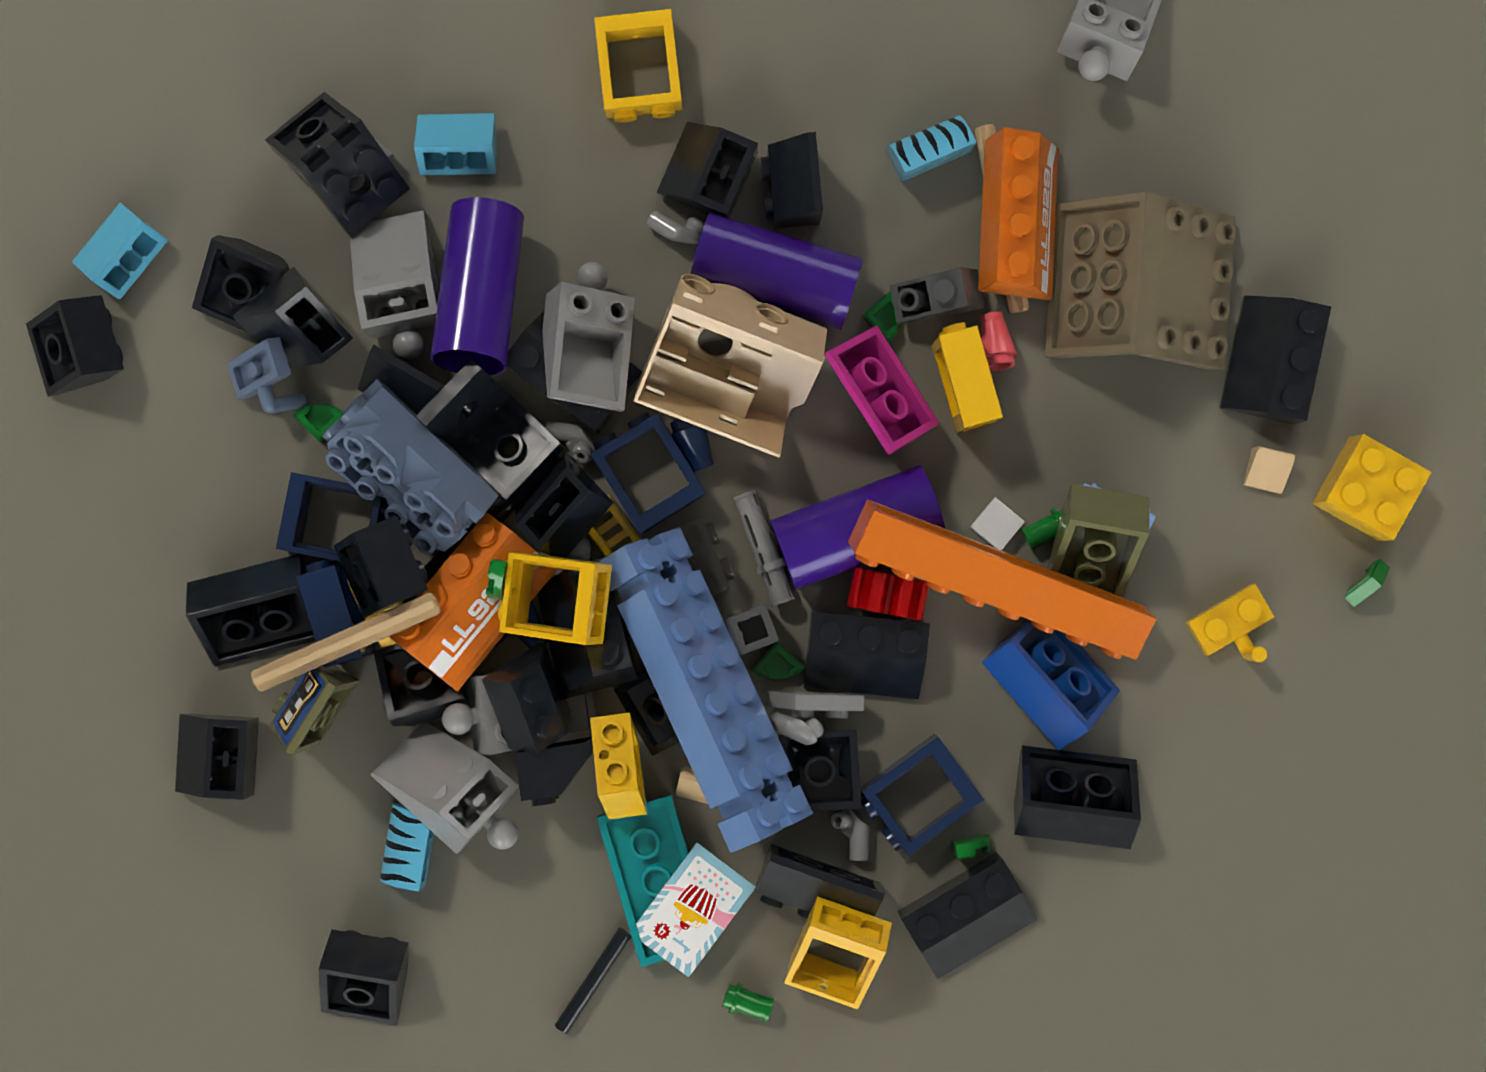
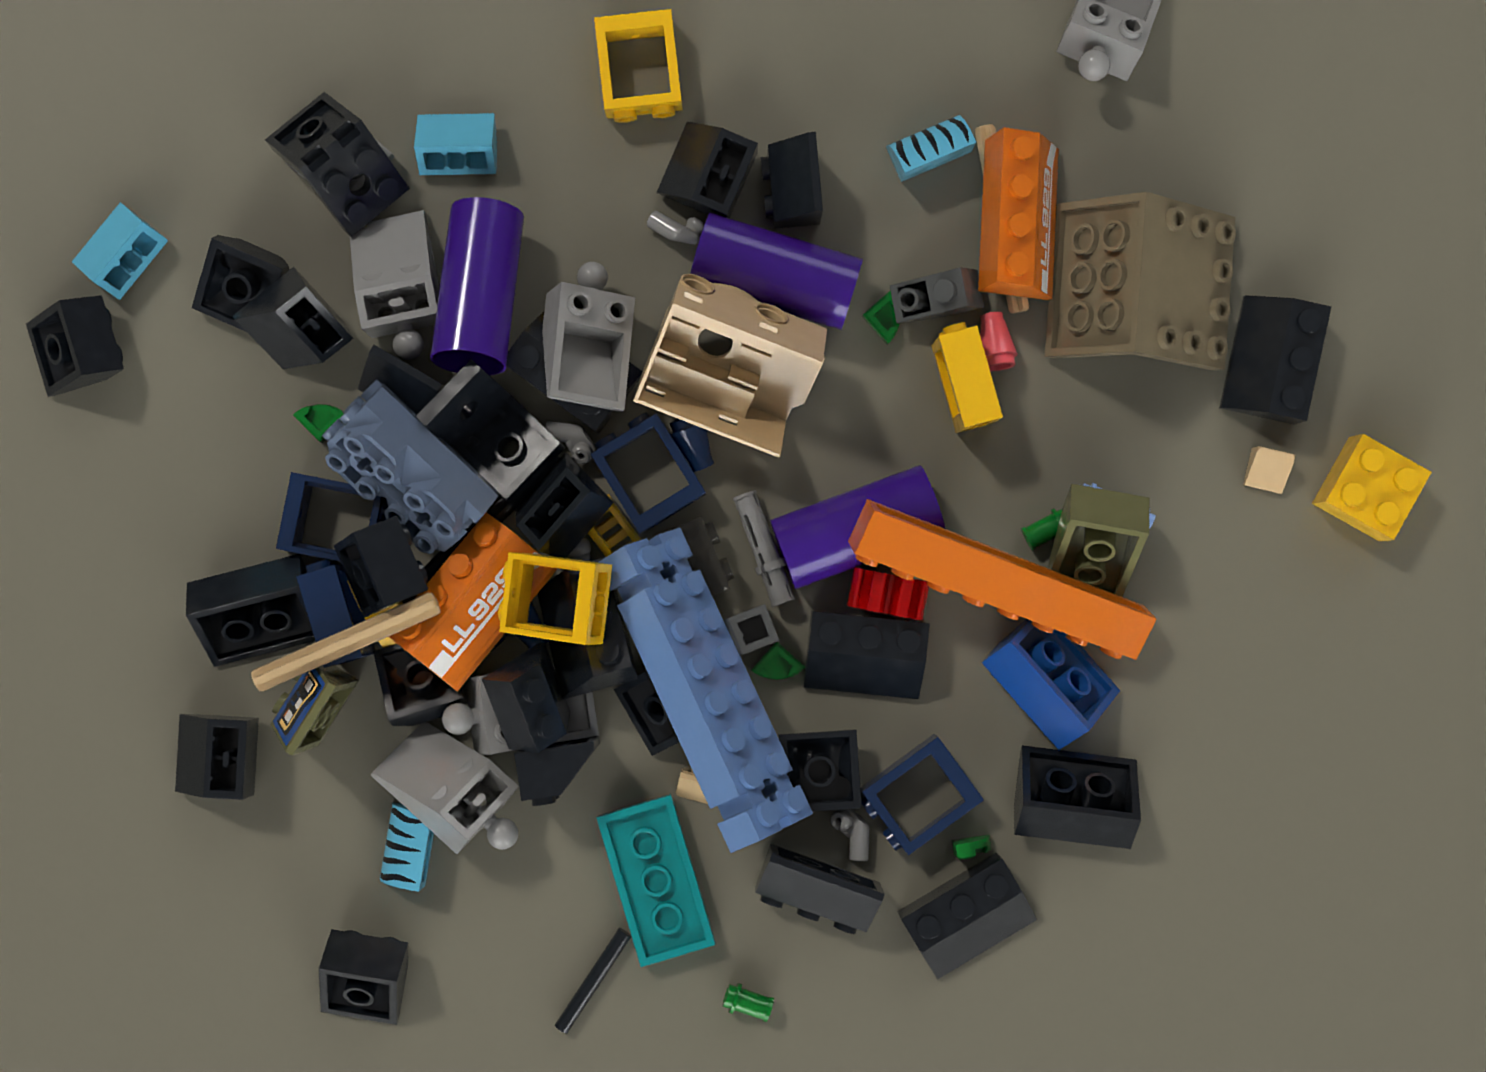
sand blue plate [226,337,307,413] -> none
green tile [486,559,507,600] -> none
yellow window [590,712,647,819] -> none
sticker [630,843,756,977] -> none
light grey wing [760,690,864,718] -> none
light grey arm [768,711,824,745] -> none
yellow window [784,896,892,1010] -> none
dark pink slope [824,325,940,456] -> none
white tile [970,497,1025,550] -> none
yellow plate [1185,584,1275,662] -> none
green tile [1344,558,1390,607] -> none

